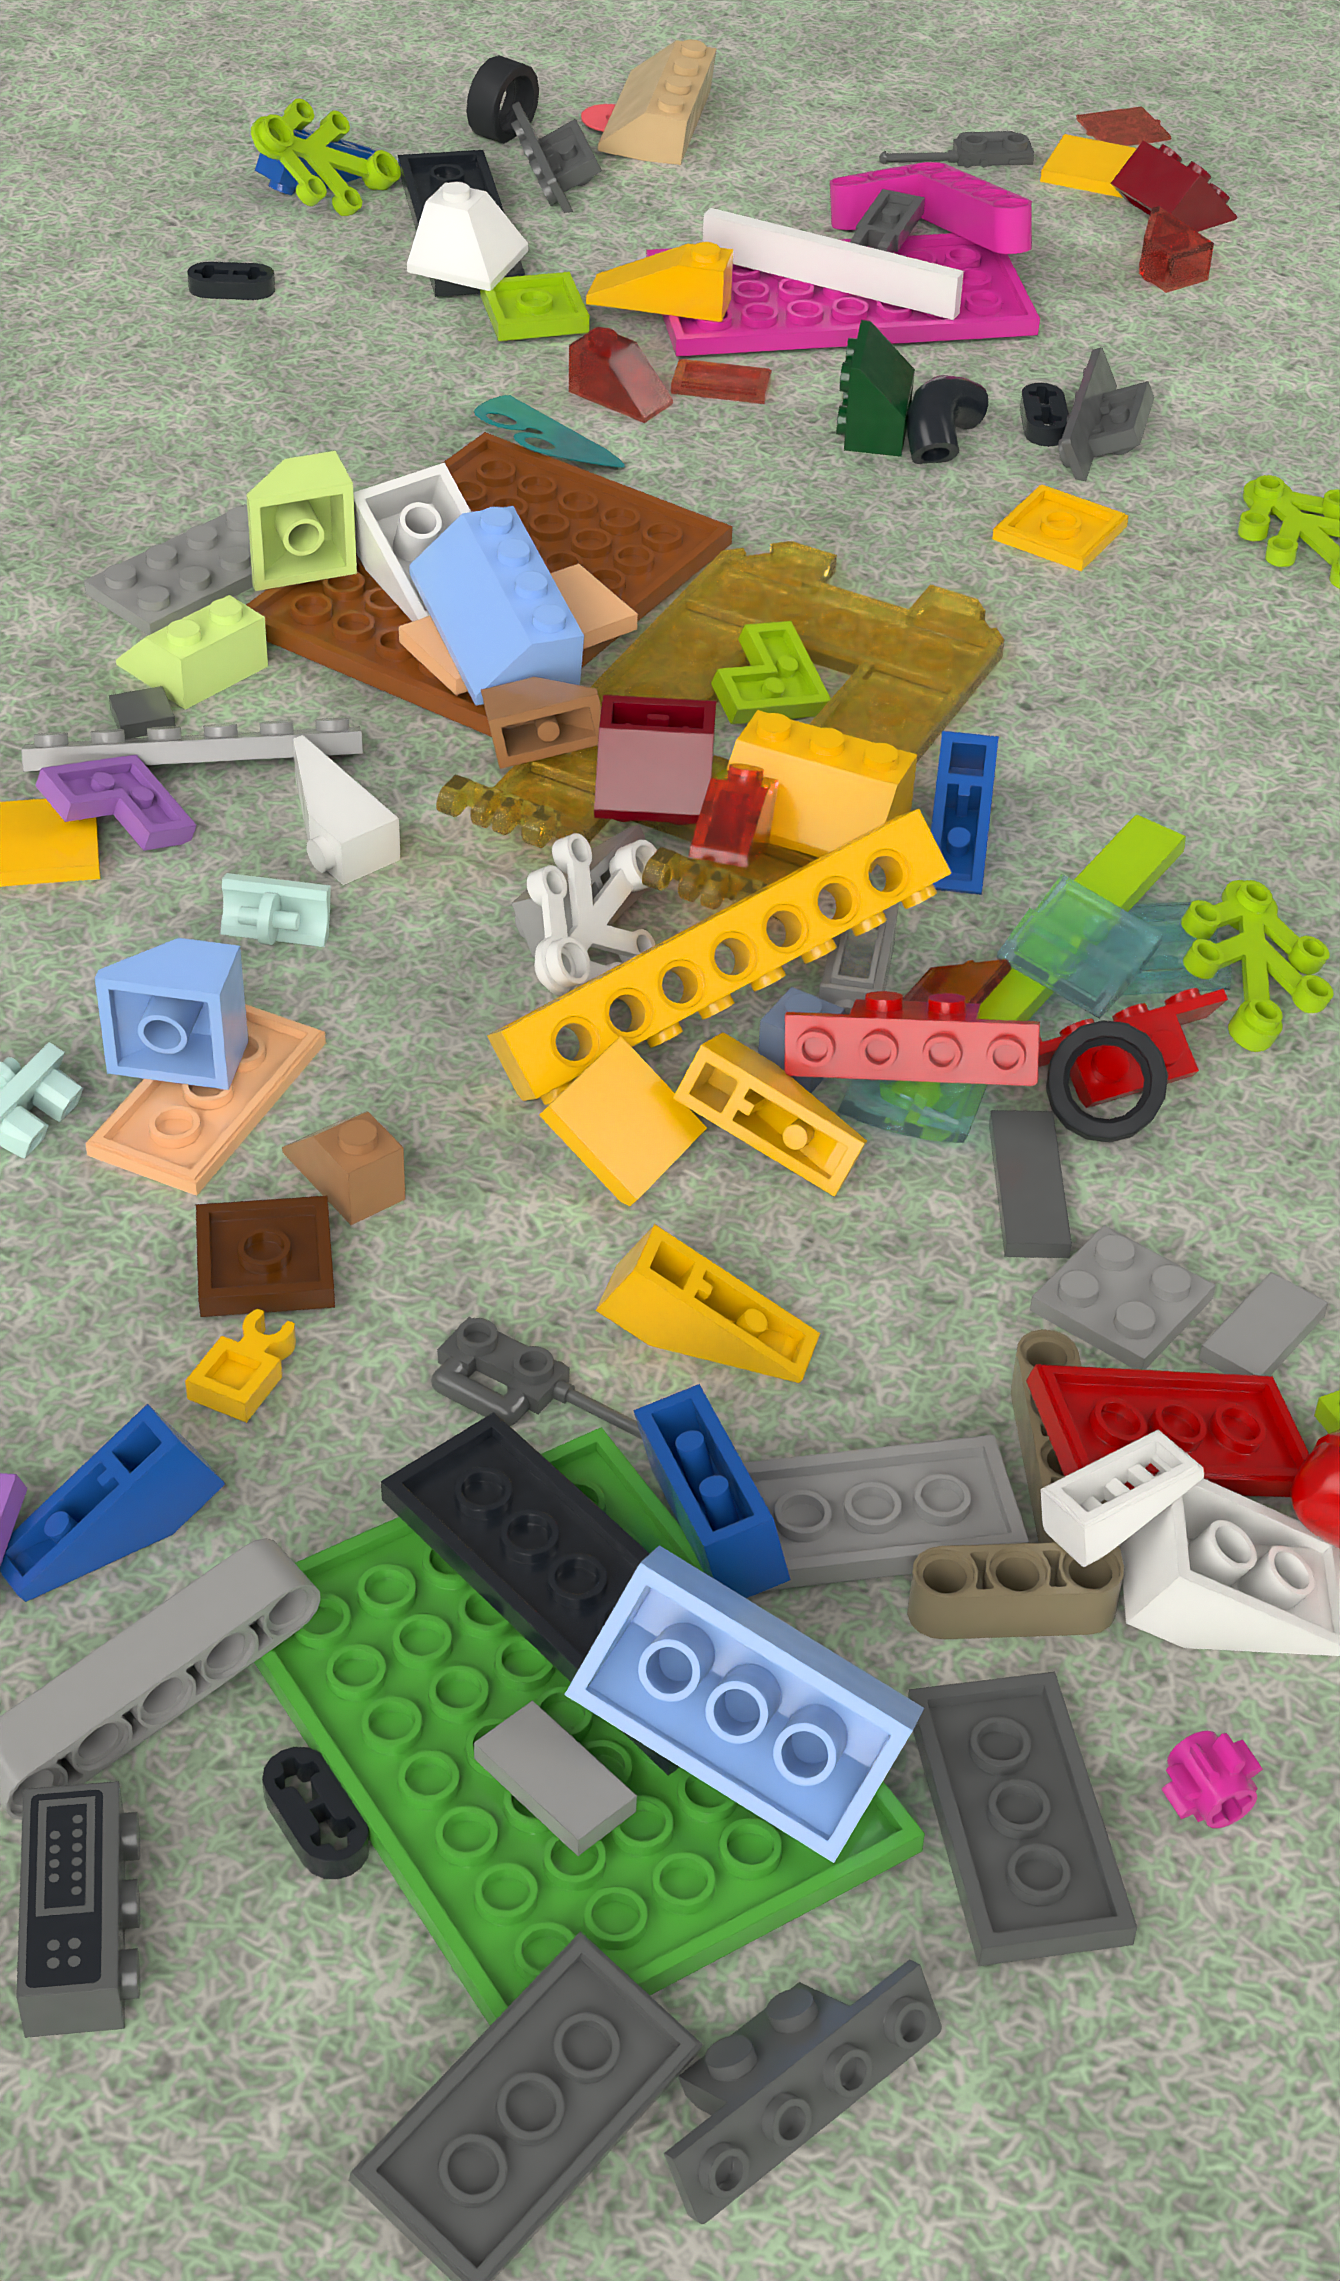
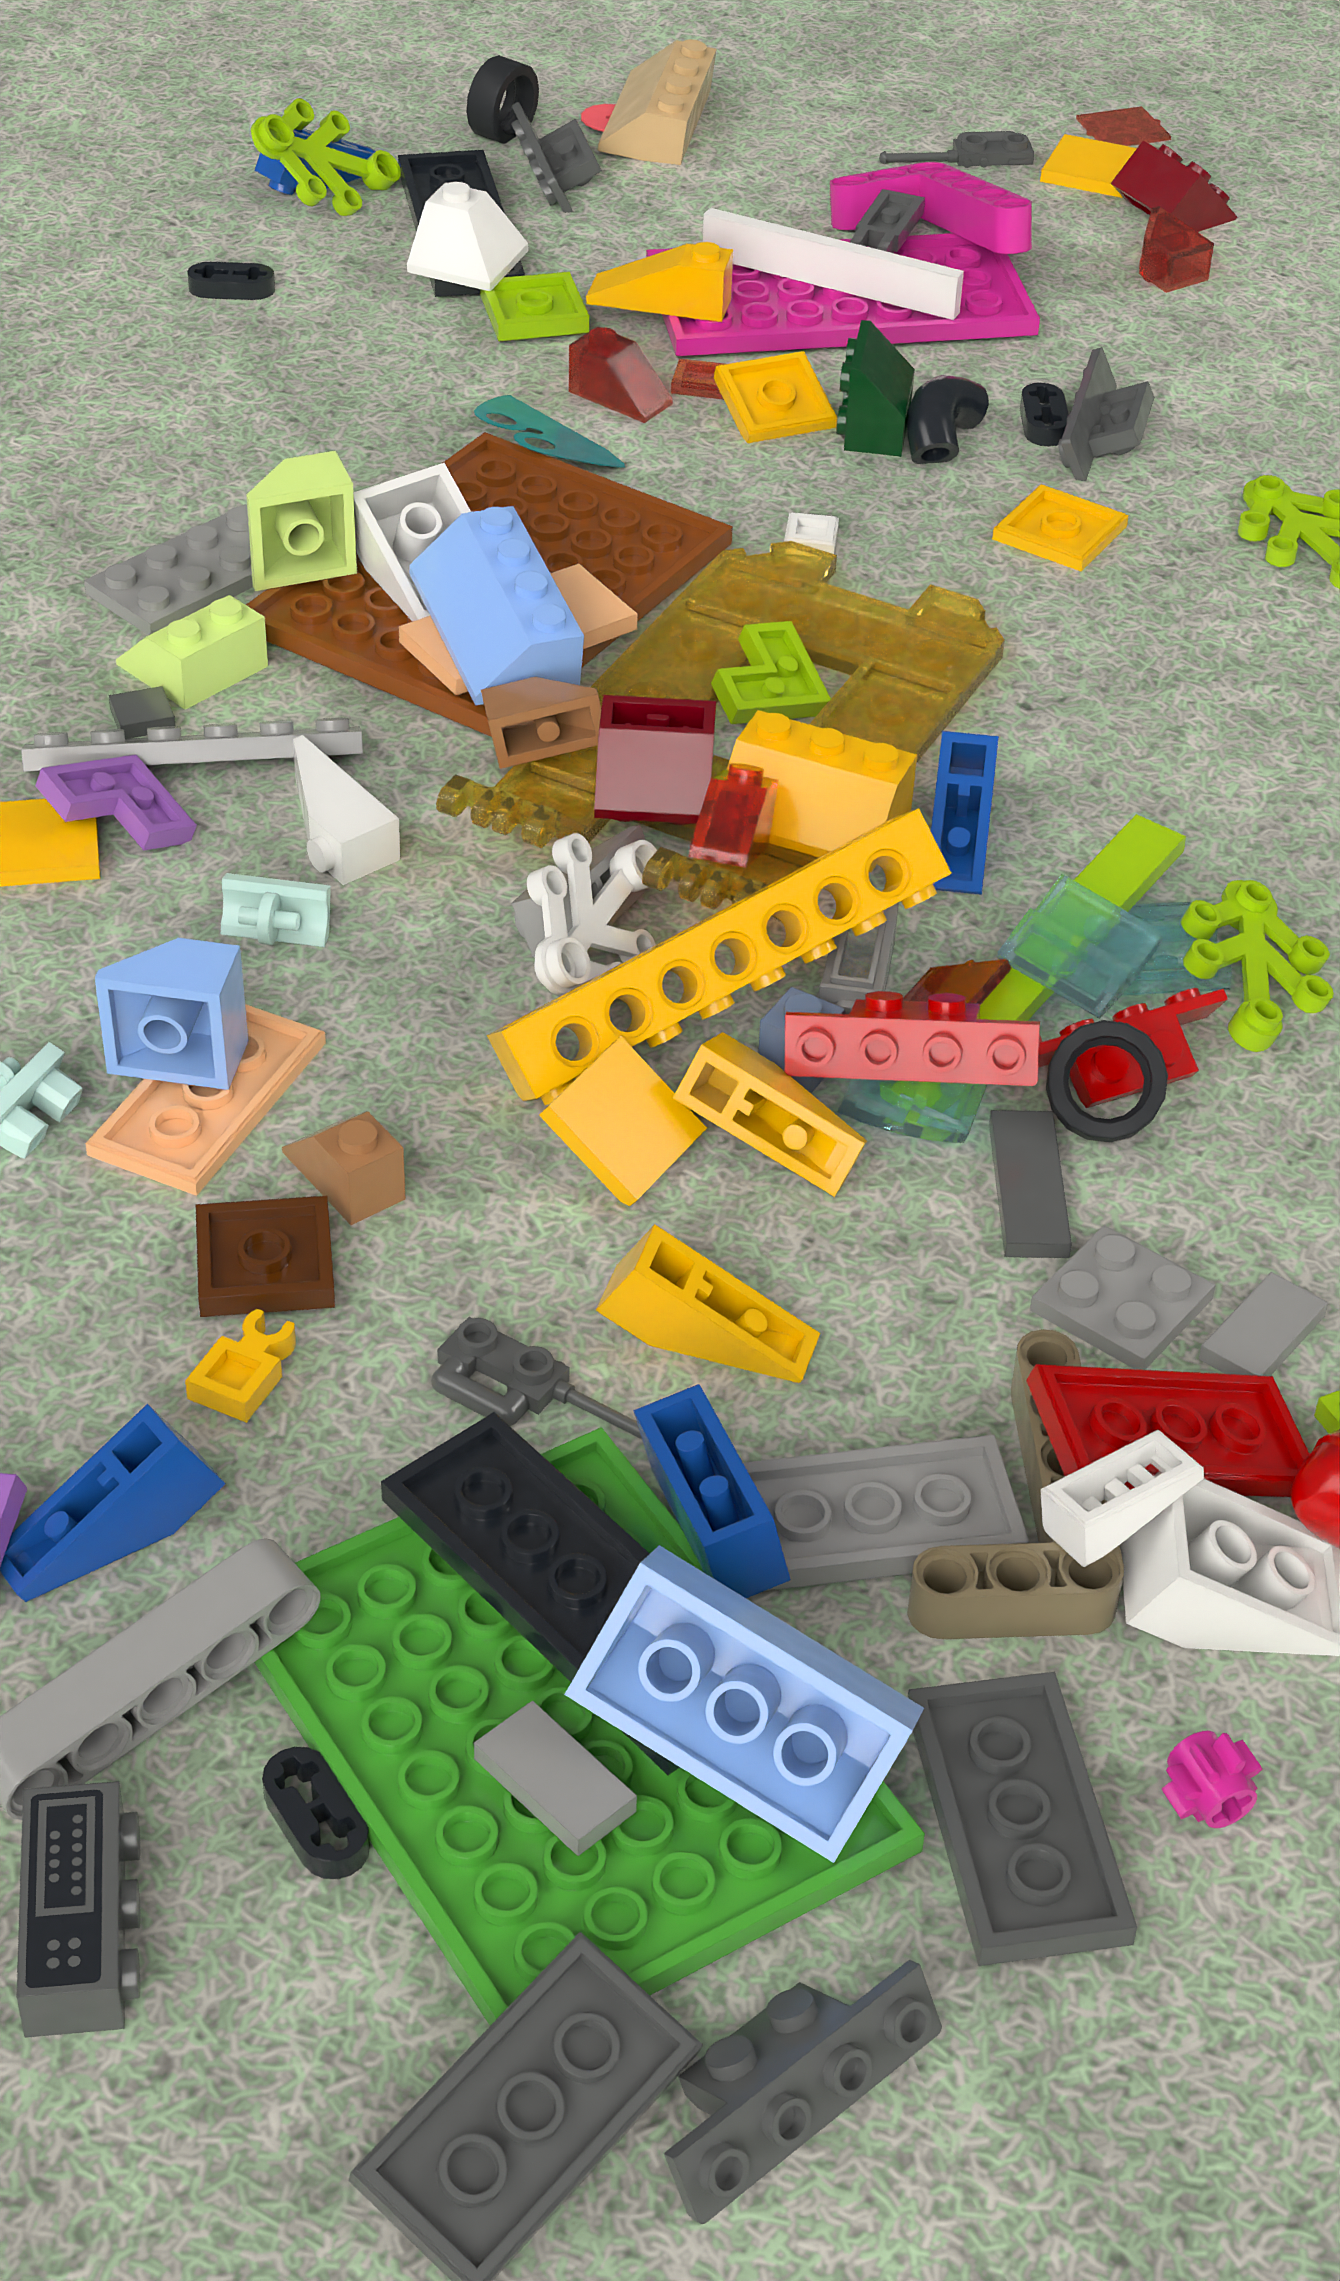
none -> yellow tile [714,351,837,443]
none -> white tile [784,512,839,556]

